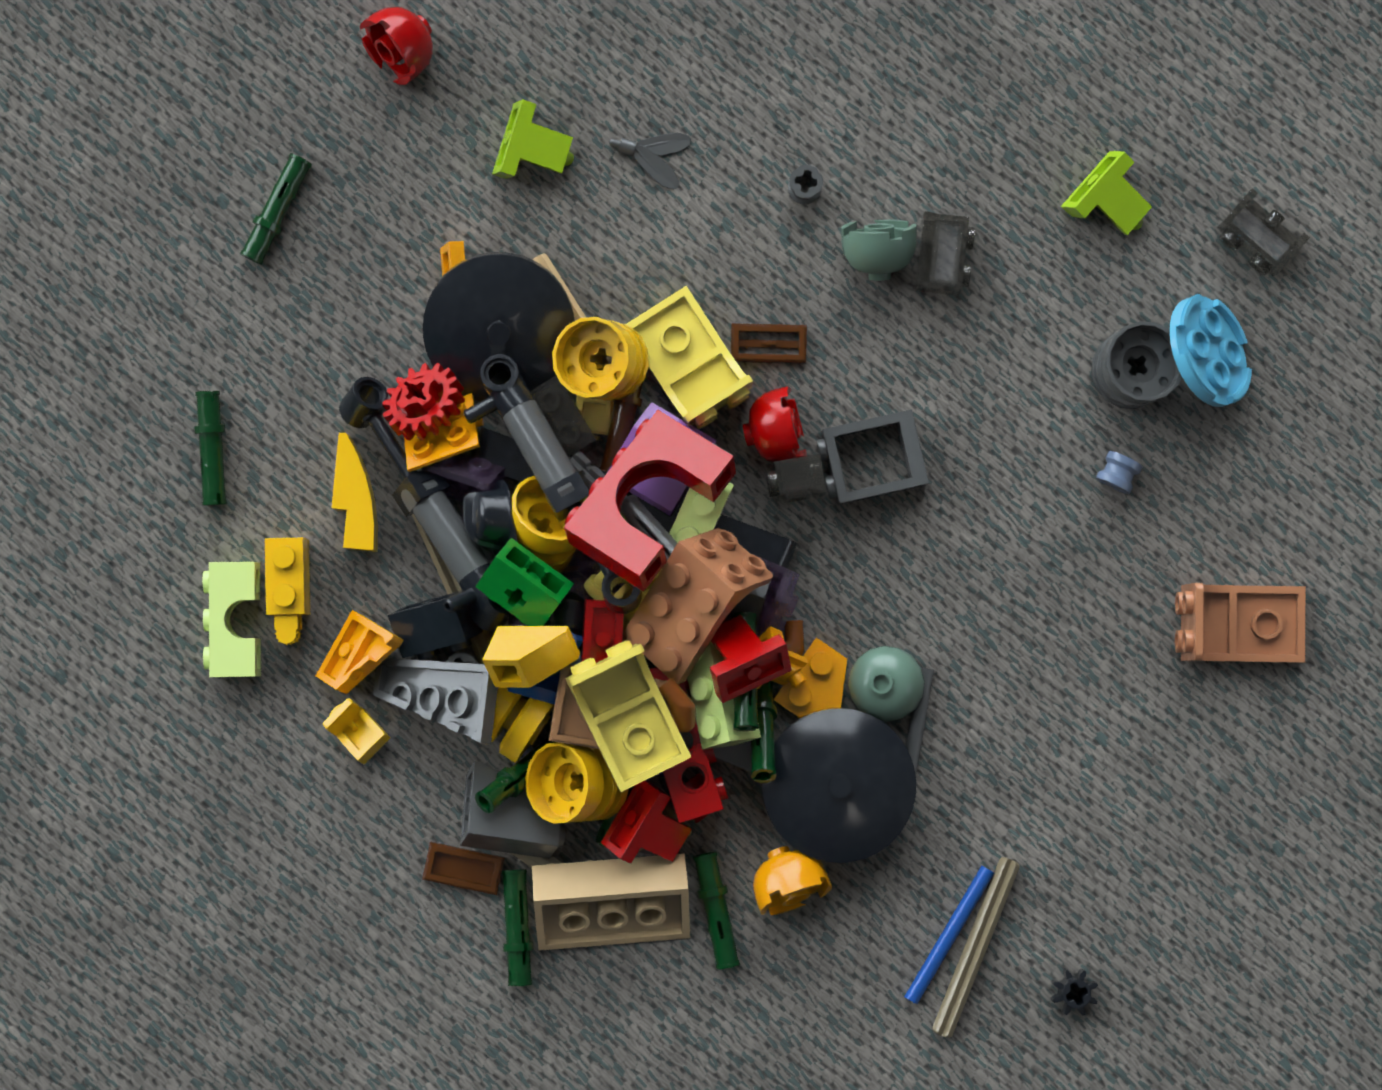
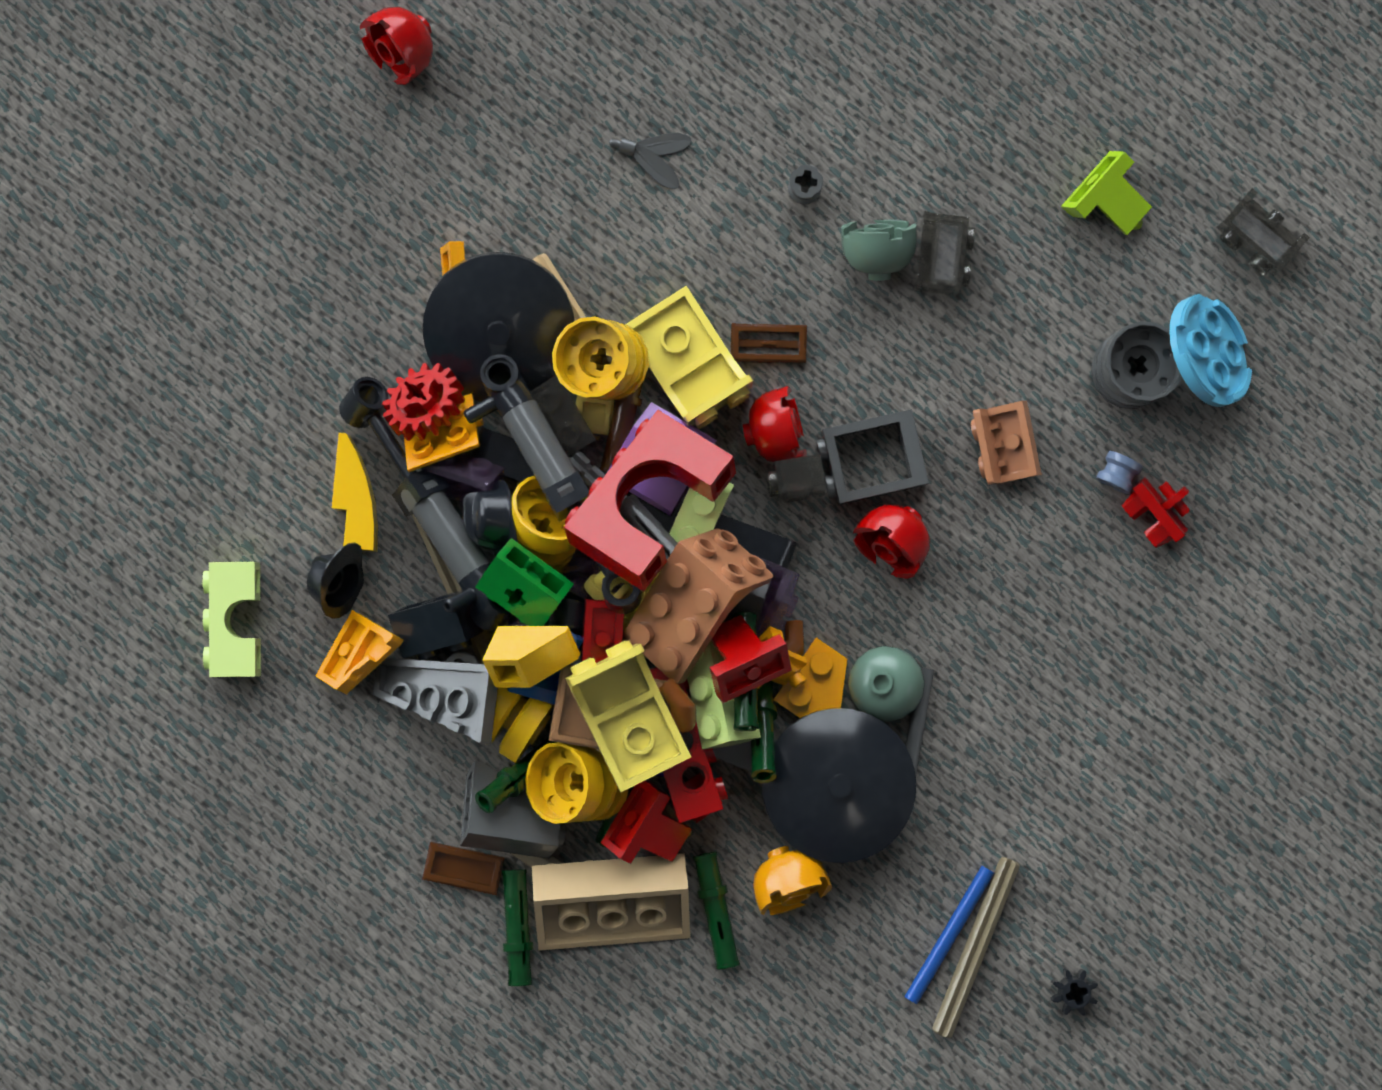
dark green pin [194,391,227,506] -> none
dark green pin [240,153,312,265] -> none
yellow hinge [265,537,311,645] -> none
yellow bracket [323,698,391,765] -> none
lime piece [492,99,574,179] -> none
nougat bracket [1175,583,1306,663] -> none
none -> black piece [307,542,364,619]
none -> red cylinder [853,505,930,579]
none -> nougat bracket [971,401,1042,485]
none -> red hips [1122,477,1190,548]

